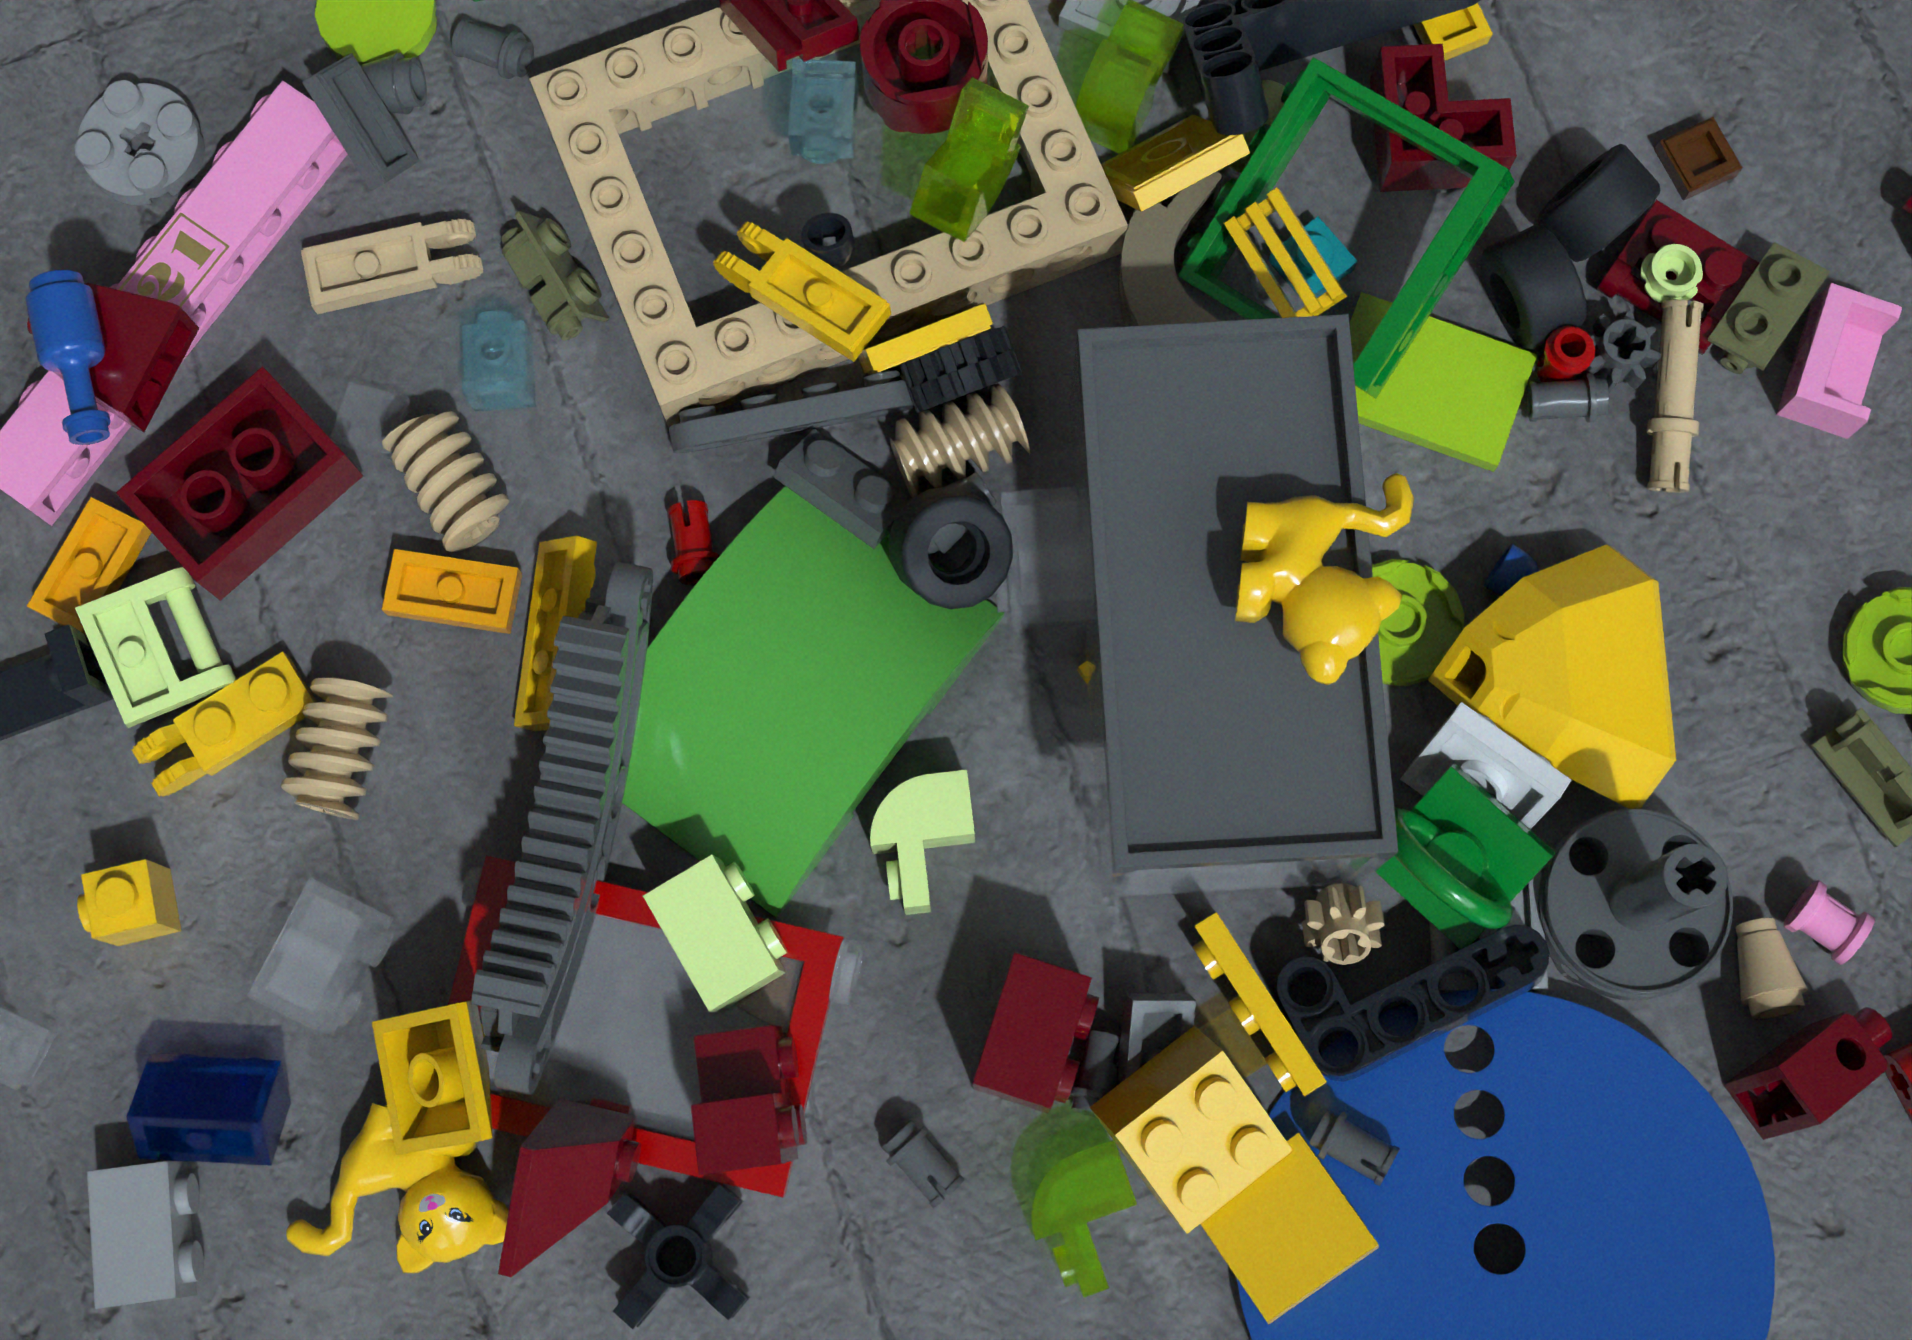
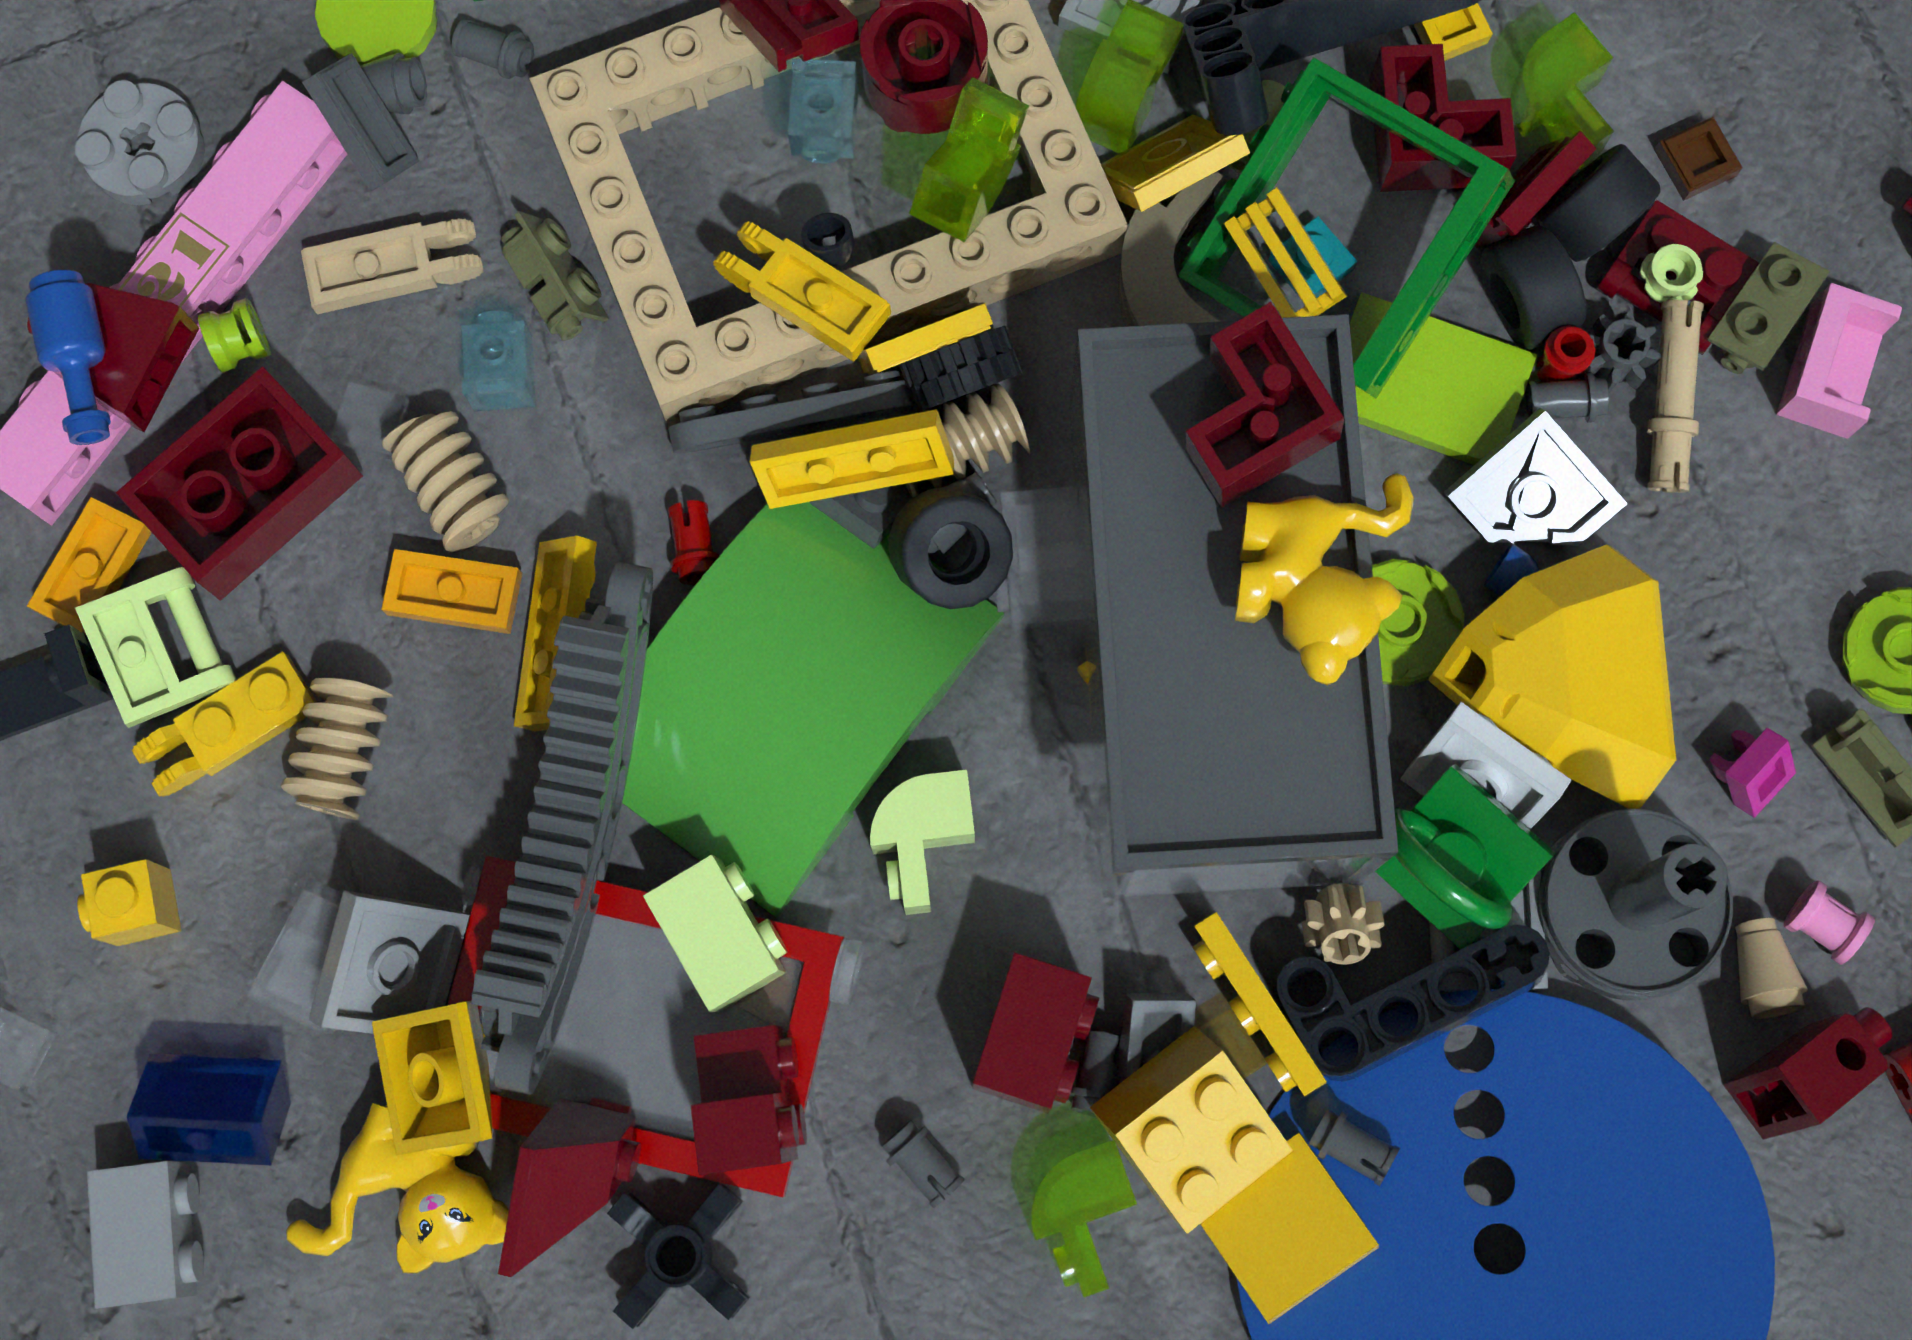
none -> lime wheel [198,298,271,373]
none -> light grey plate [309,890,470,1034]
none -> yellow plate [749,409,954,509]
none -> dark red brick [1186,302,1344,508]
none -> plate [1444,407,1627,546]
none -> dark red plate [1474,130,1597,248]
none -> clear neon green brick [1511,12,1614,170]
none -> dark pink tile [1709,728,1796,818]

